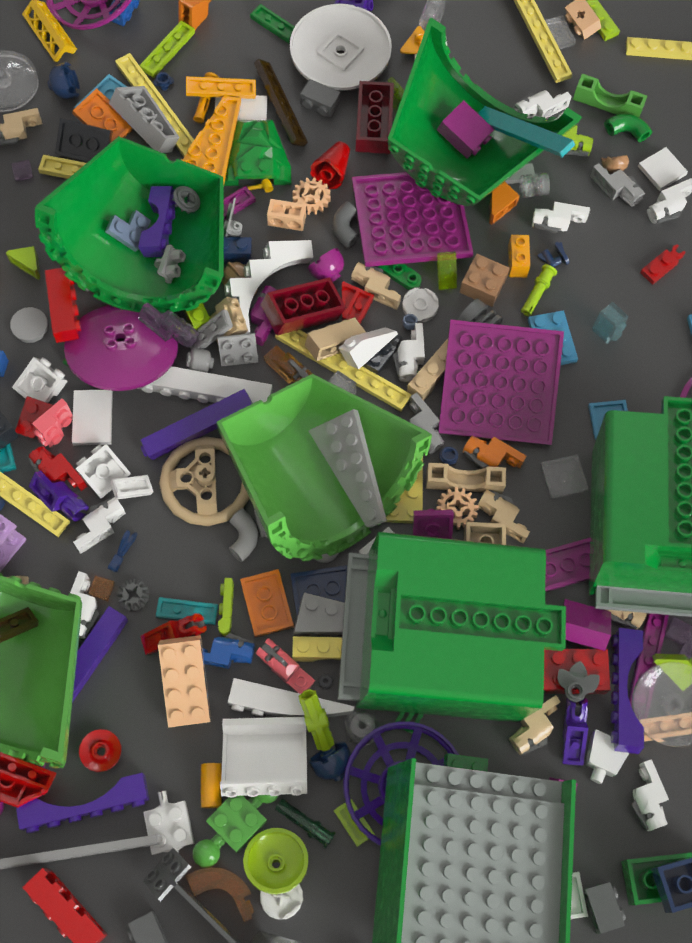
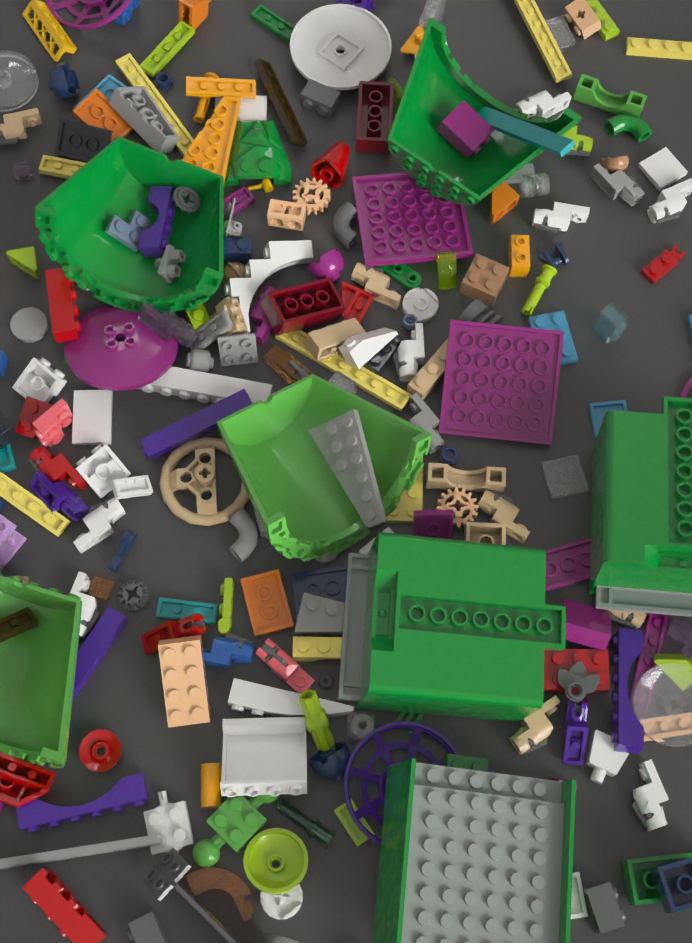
orange plate [463,436,527,469] -> none

